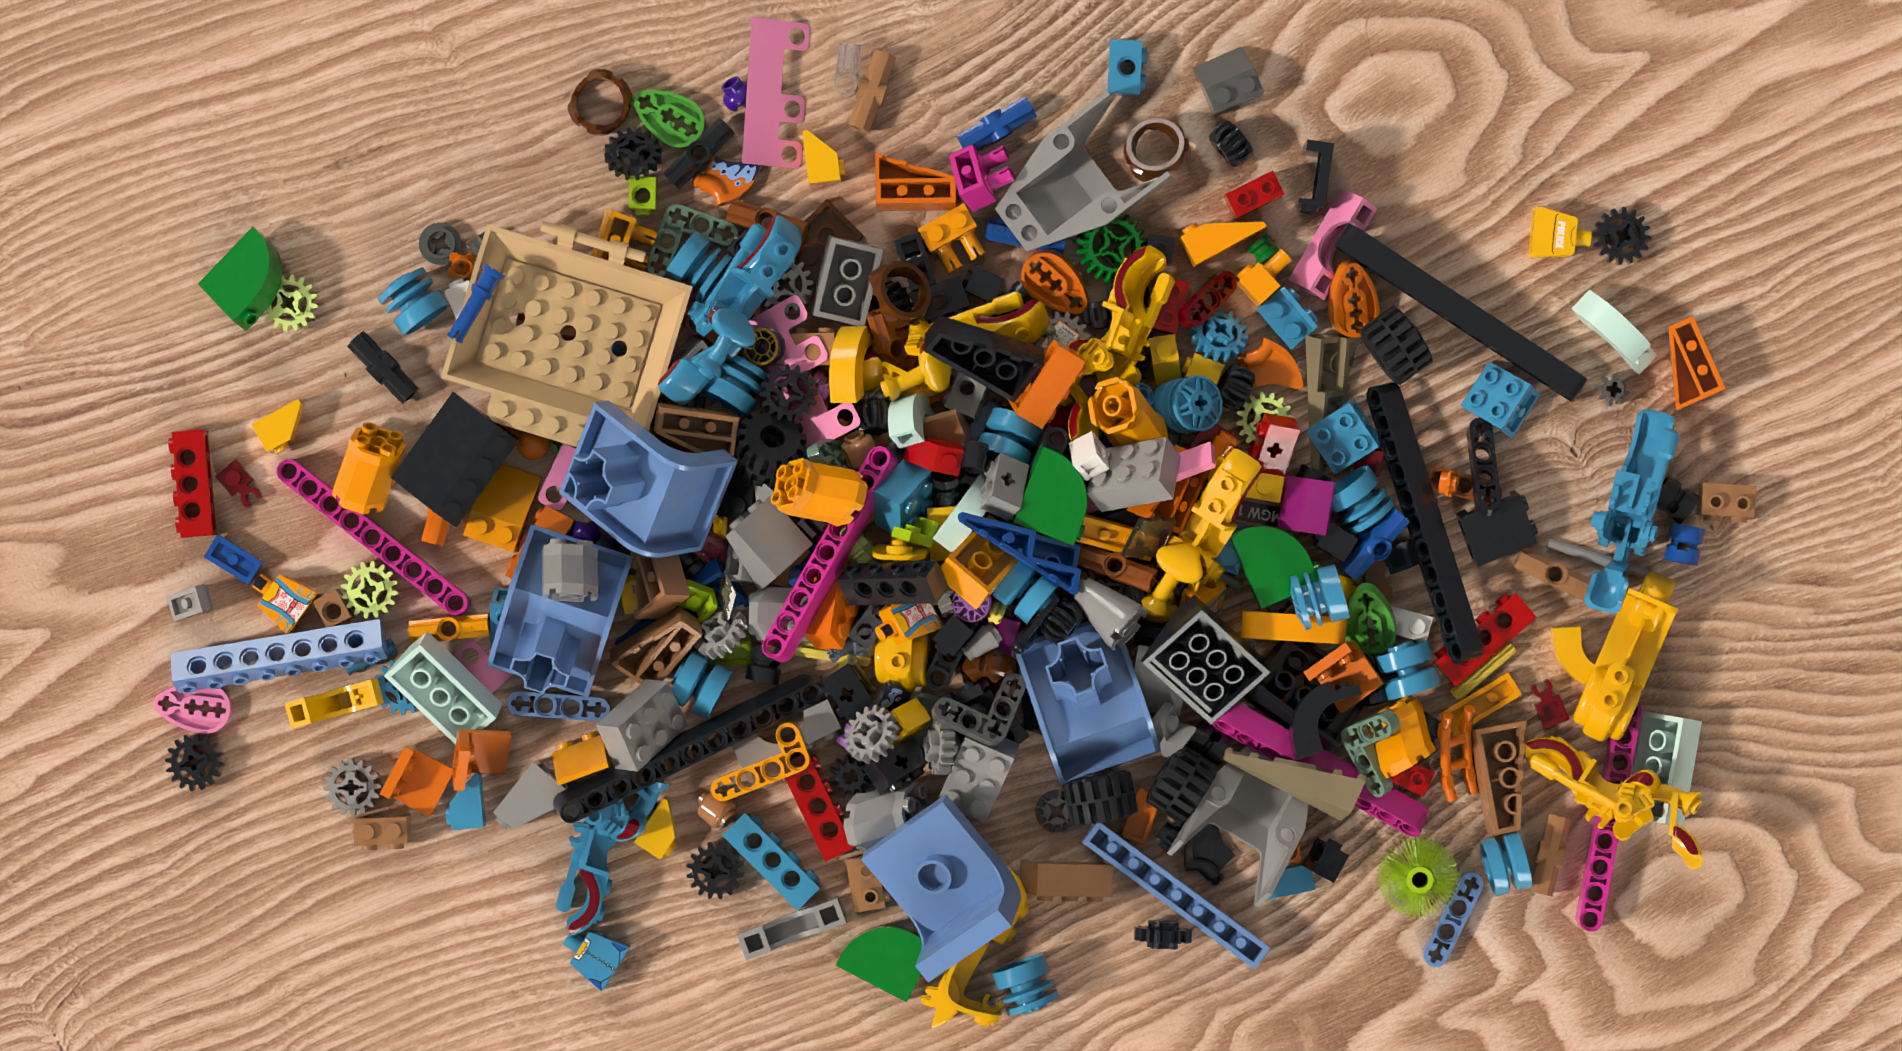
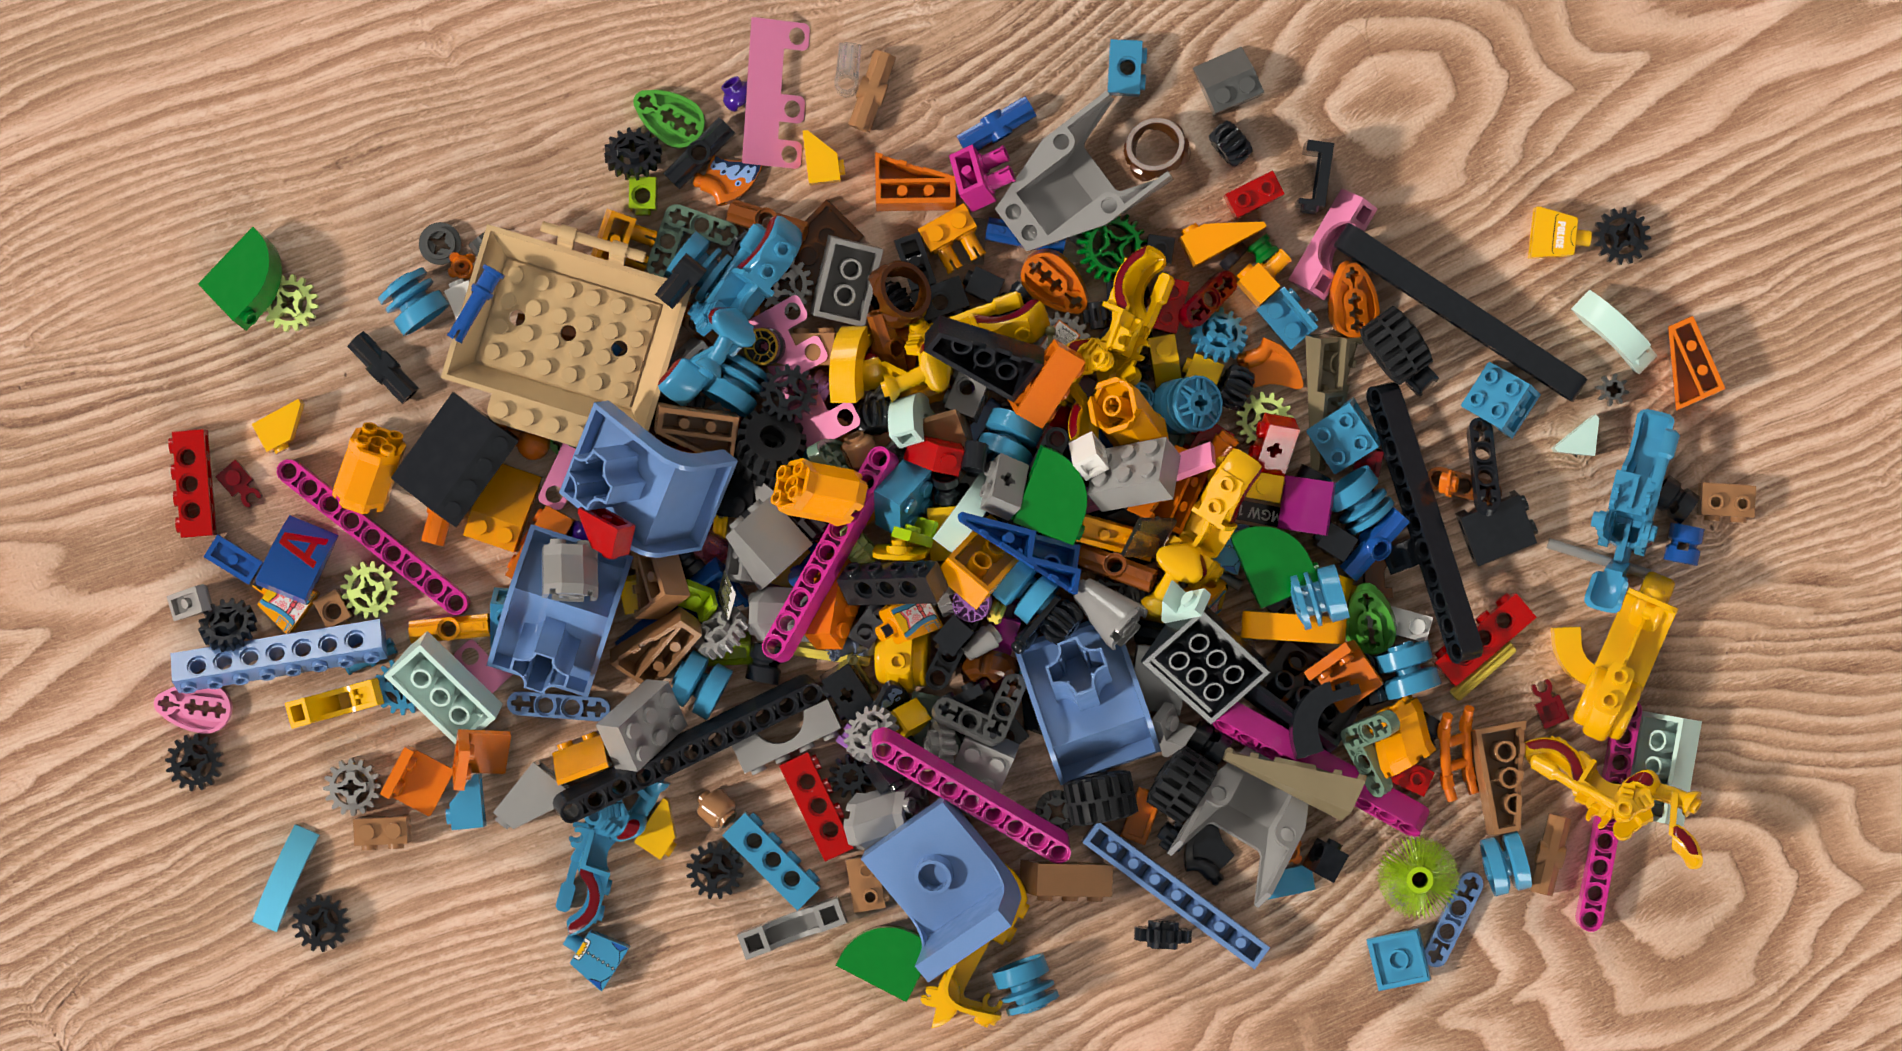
reddish brown piece [567,69,633,136] -> none
light orange beam [711,722,810,801] -> none
light orange plate [1439,672,1522,735] -> none
medium nougat piece [1513,548,1591,602] -> none
none -> black gear [198,598,257,652]
none -> medium azure slope [252,824,320,932]
none -> blue slope [255,515,339,605]
none -> black gear [292,894,351,952]
none -> red slope [578,507,636,559]
none -> black piece [655,253,707,309]
none -> dark pink beam [871,727,1071,863]
none -> light aqua slope [1161,580,1211,623]
none -> black tile [1219,242,1248,271]
none -> dark azure plate [1366,928,1431,991]
none -> black bush [1405,366,1439,397]
none -> light aqua slope [1551,414,1599,456]

